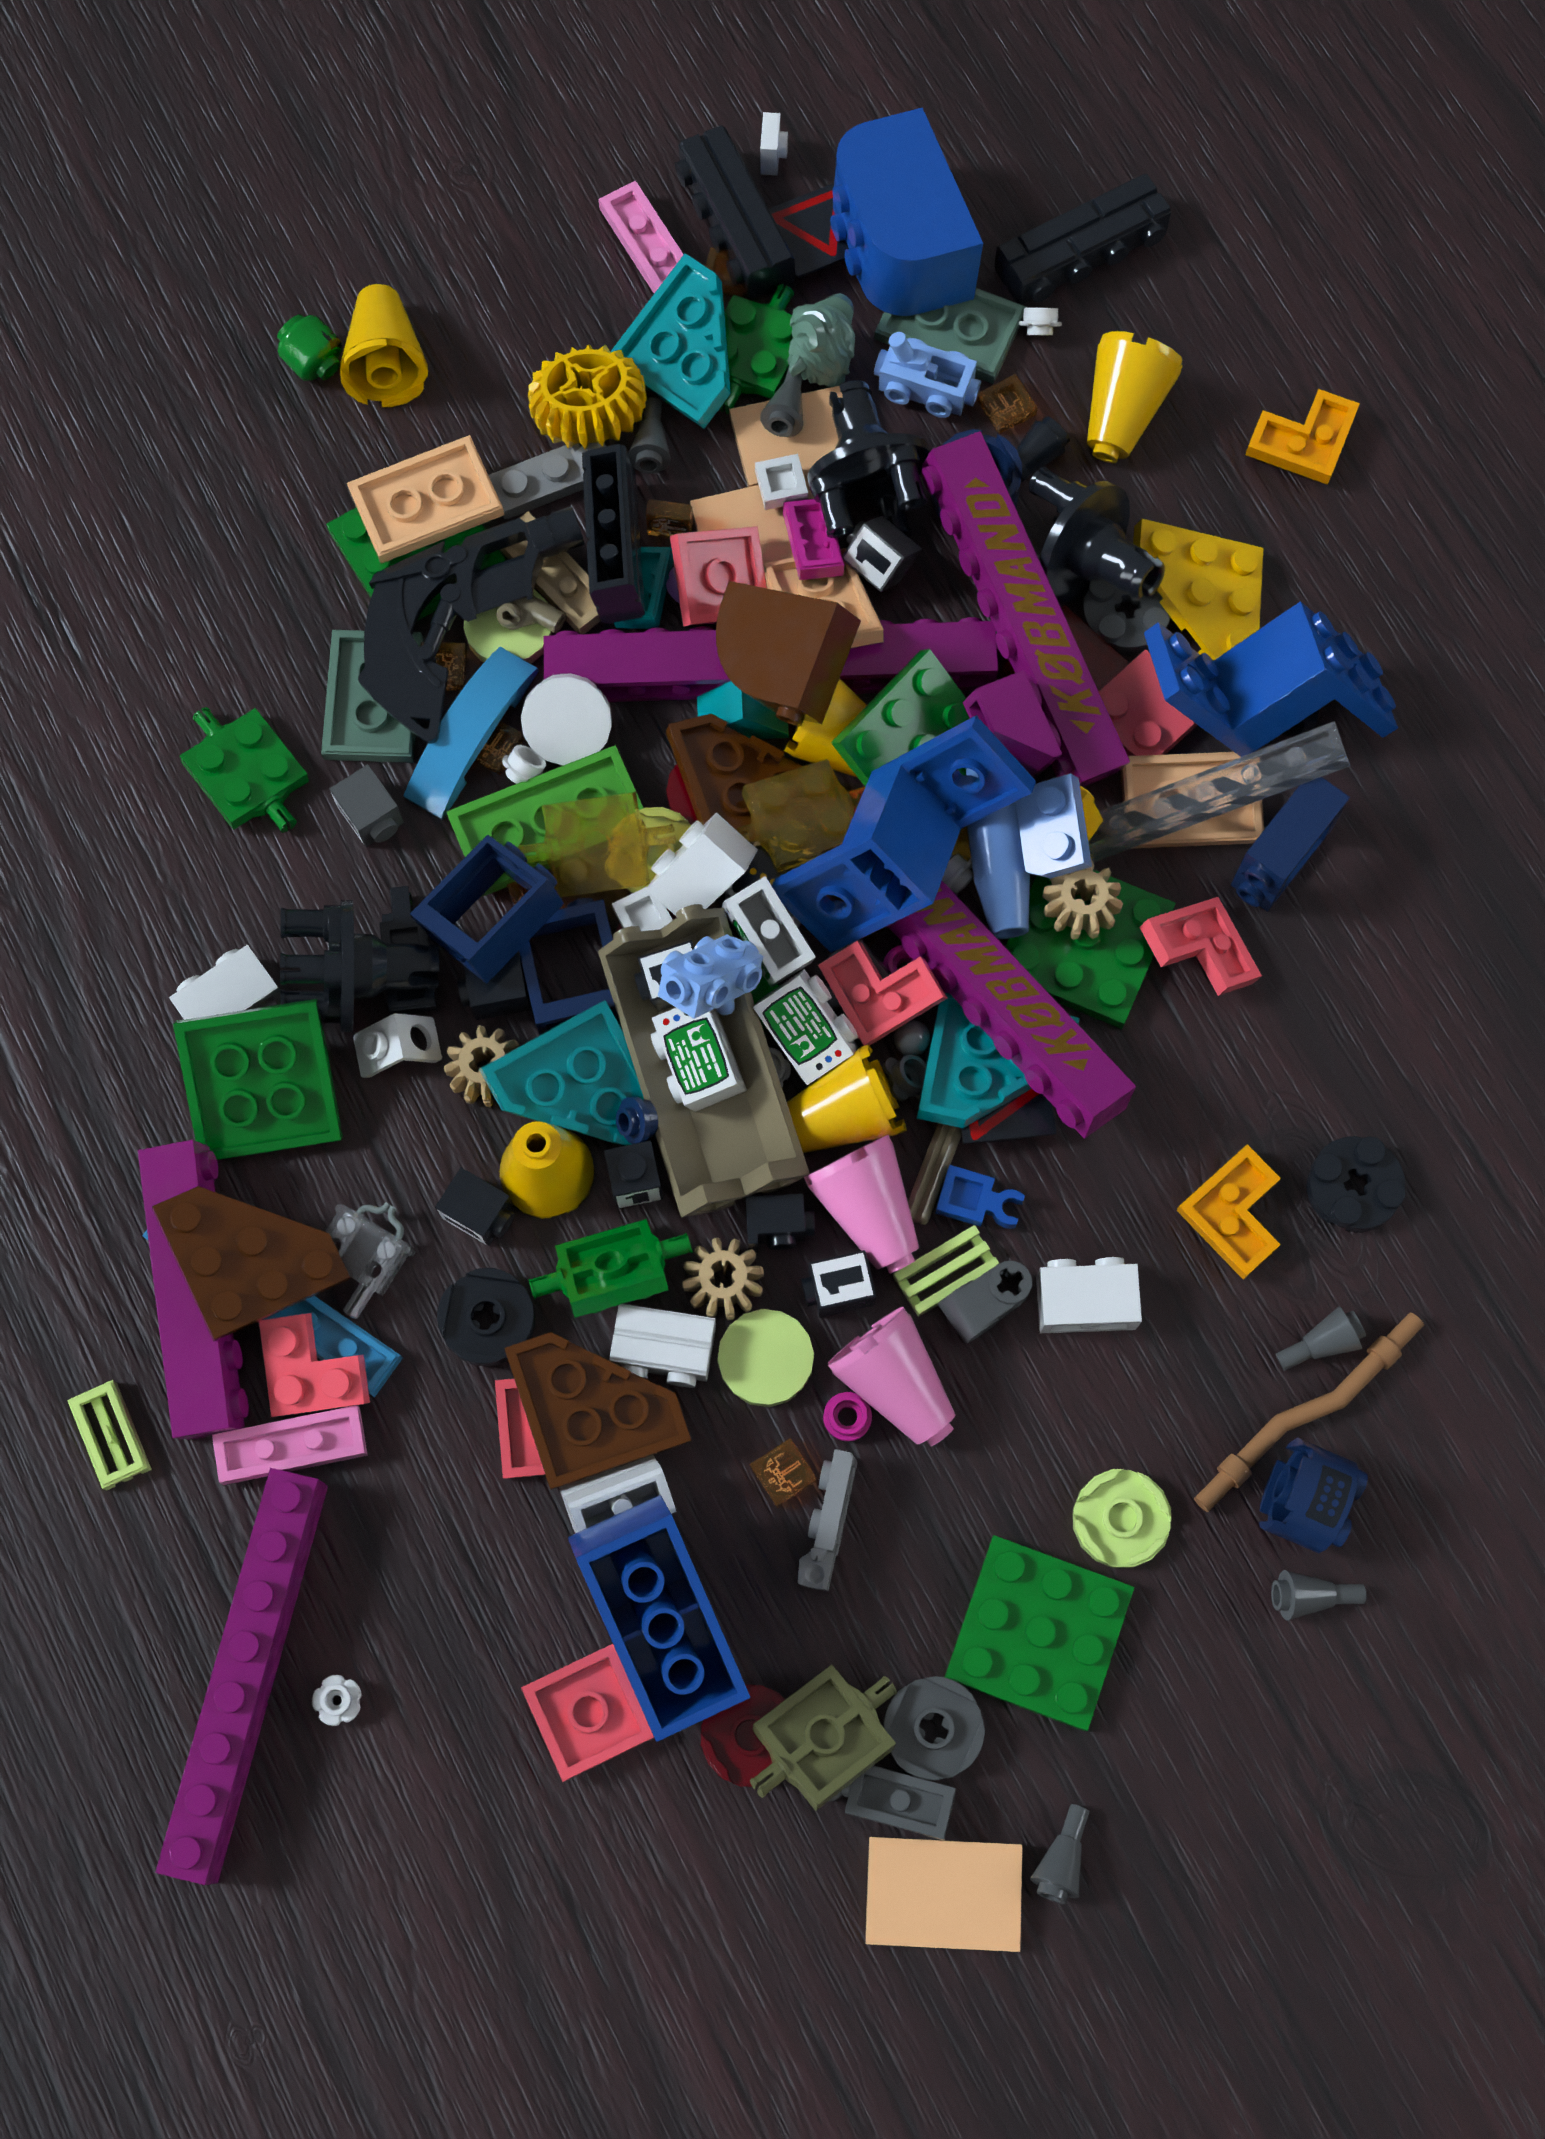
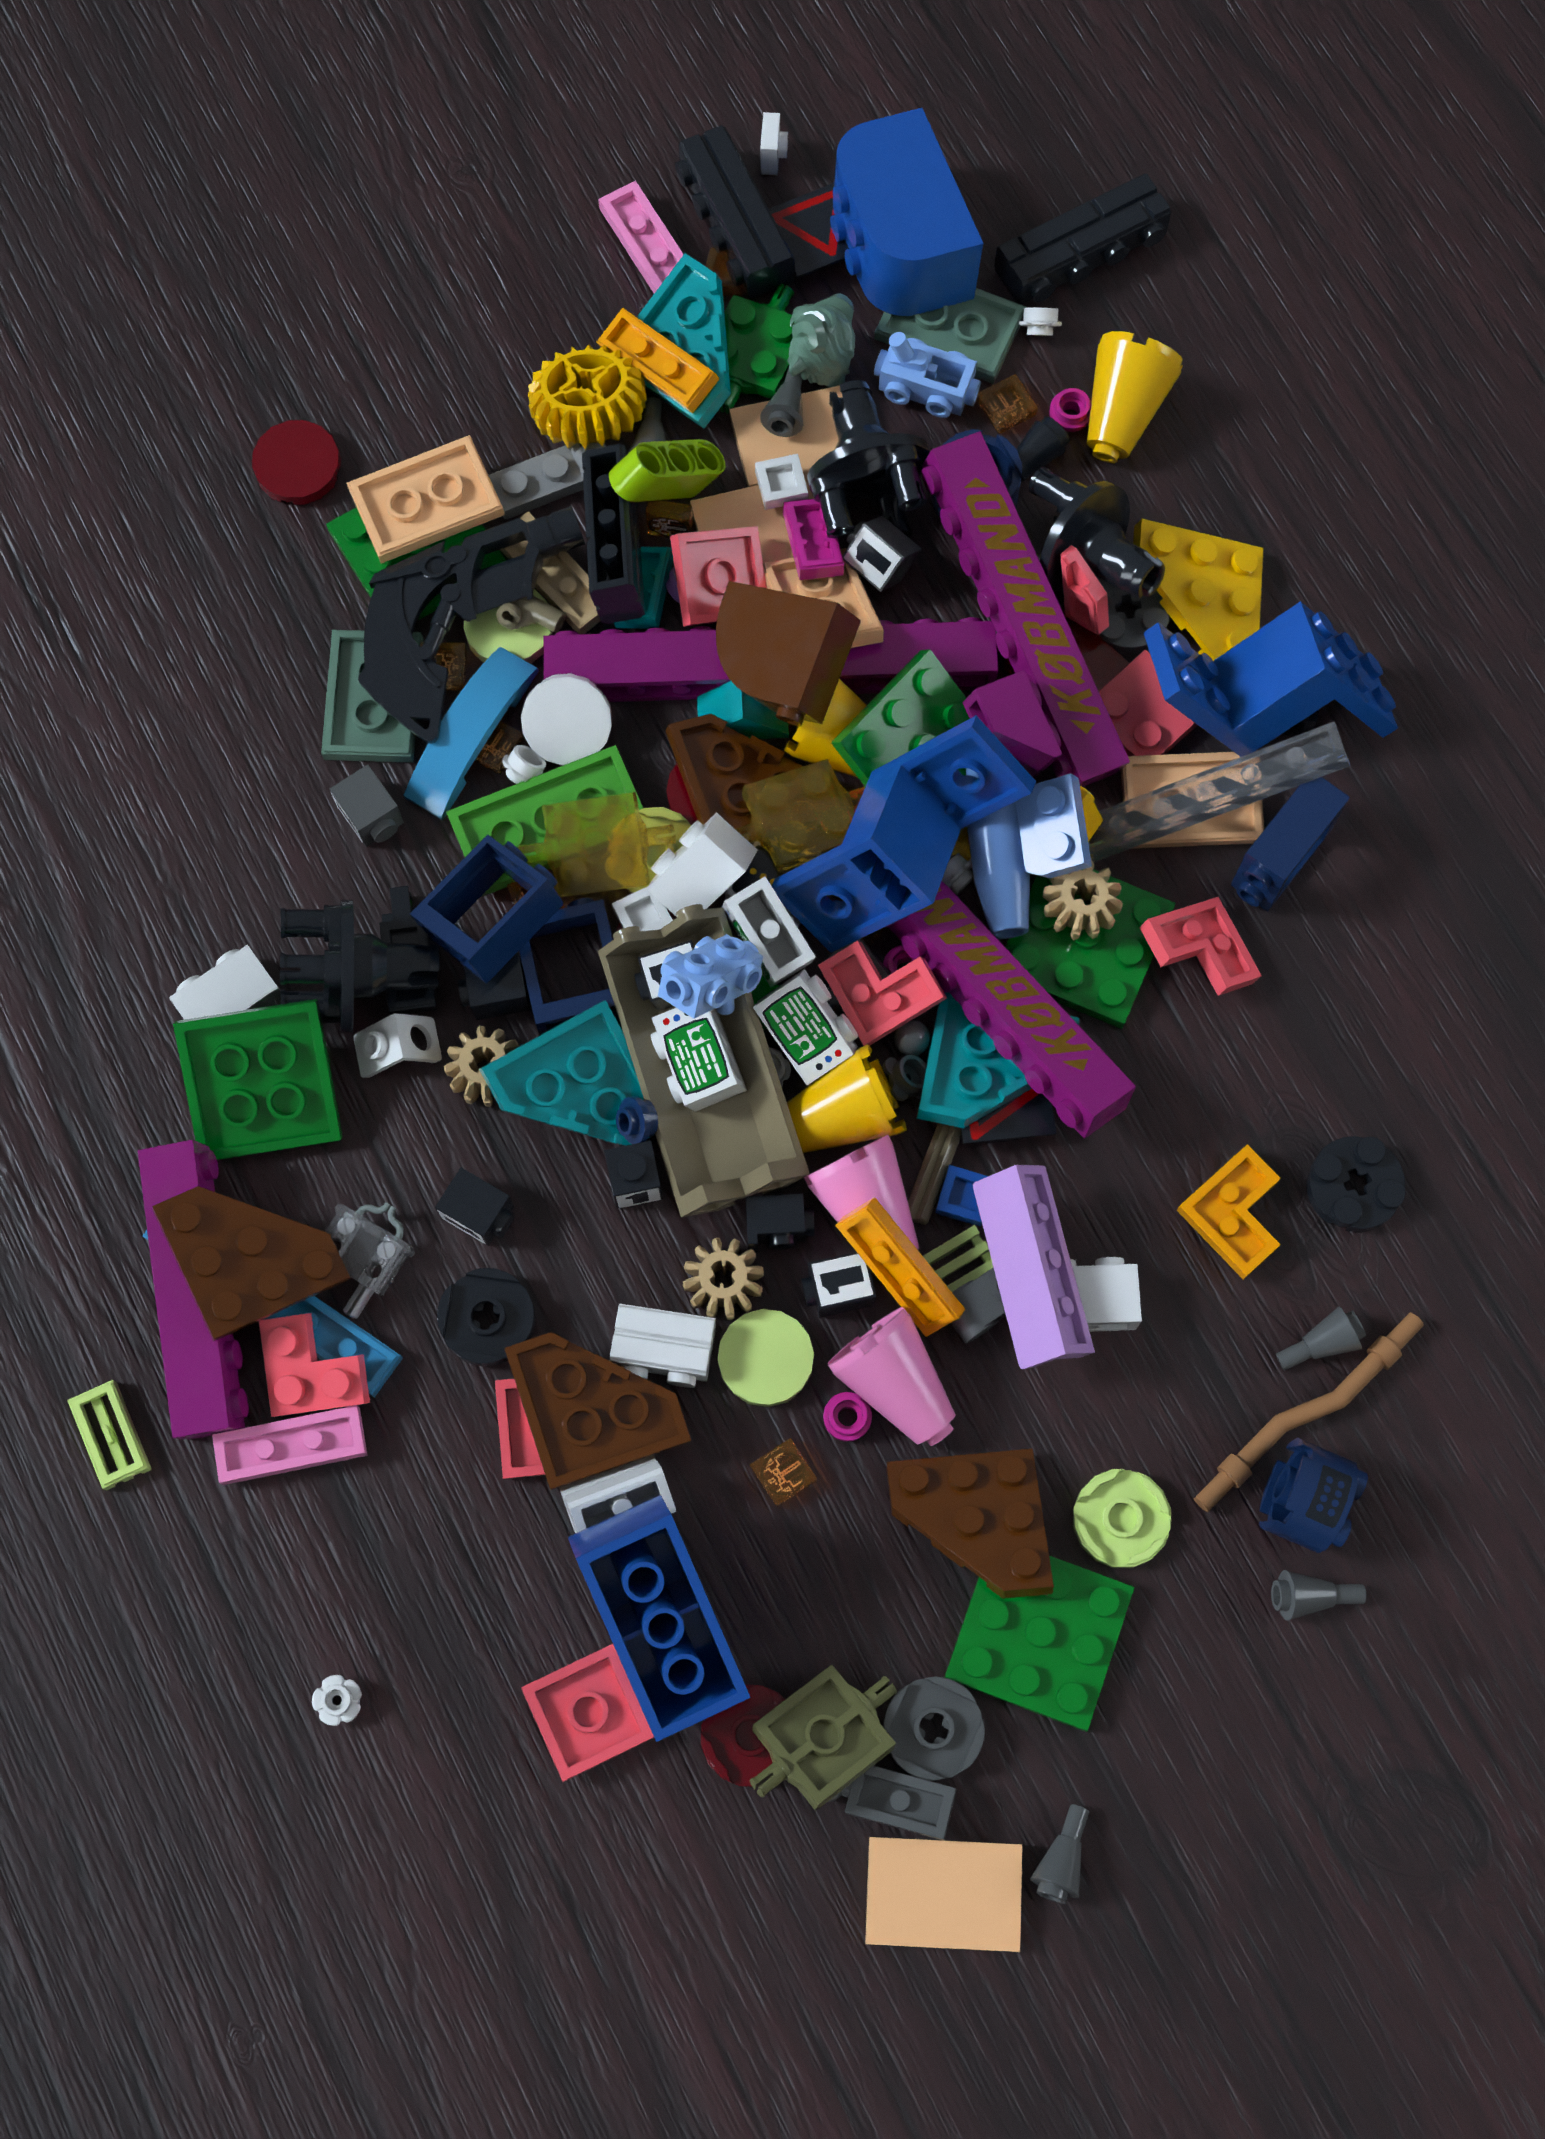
magenta brick [155,1468,328,1885] -> none
green plate [180,707,309,833] -> none
green head [277,314,342,381] -> none
yellow cone [340,284,428,407] -> none
yellow cone [499,1122,594,1219] -> none
green plate [529,1219,693,1318] -> none
light grey hinge [798,1449,858,1591] -> none
light orange plate [1245,389,1360,485] -> none
none -> dark red tile [252,420,341,505]
none -> light orange tile [596,308,720,414]
none -> lime beam [609,439,726,502]
none -> light orange tile [835,1197,966,1337]
none -> reddish brown plate [887,1448,1054,1599]
none -> lavender panel [973,1165,1095,1369]
none -> dark pink plate [1049,388,1091,432]
none -> coral tile [1060,545,1109,635]

